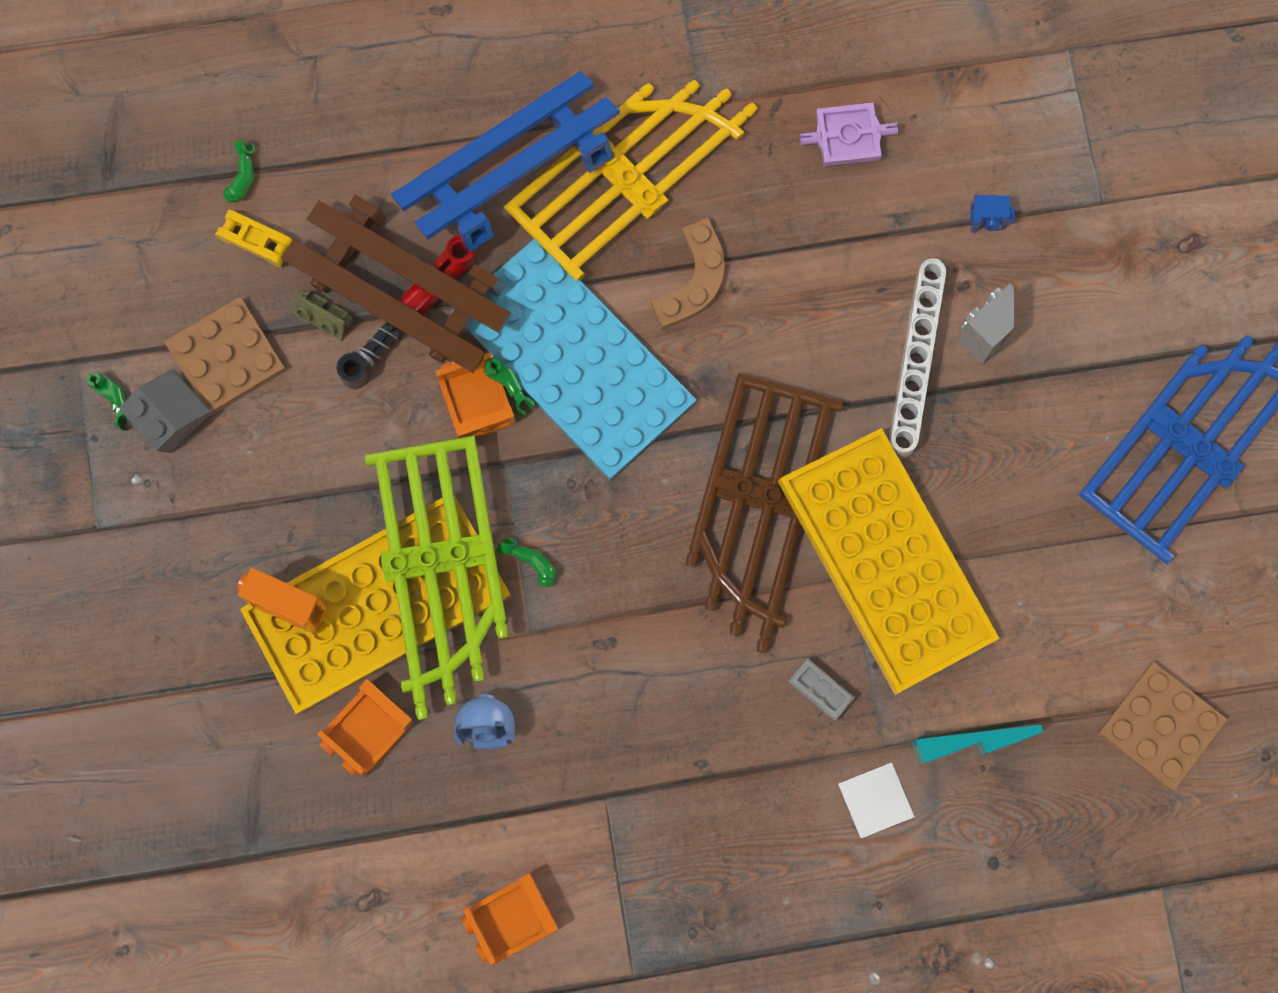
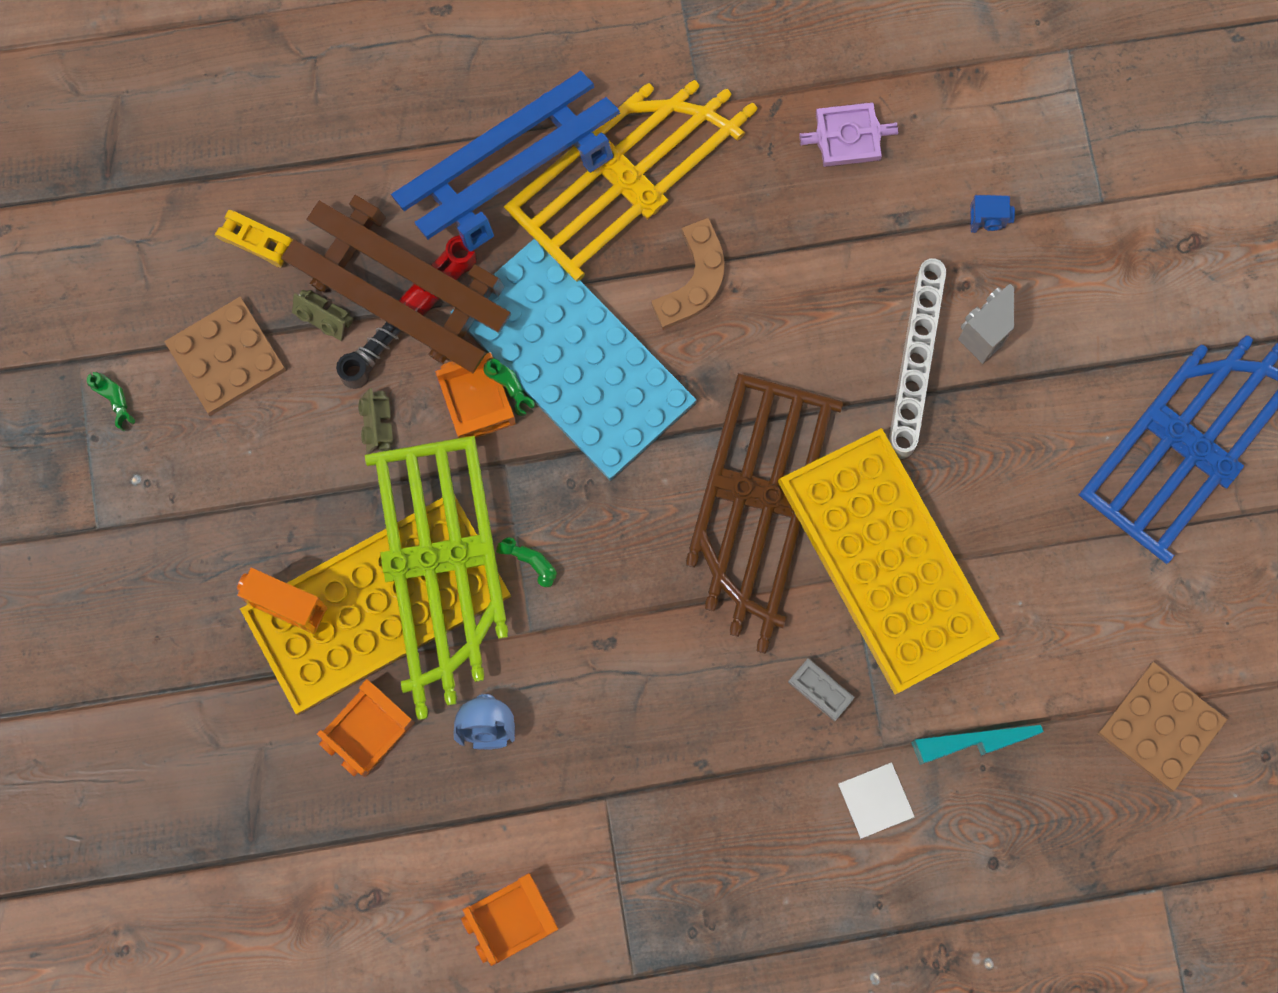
dark grey slope [119,369,212,453] -> none
green arm [223,139,255,203] -> none
none -> olive hinge [358,388,393,454]

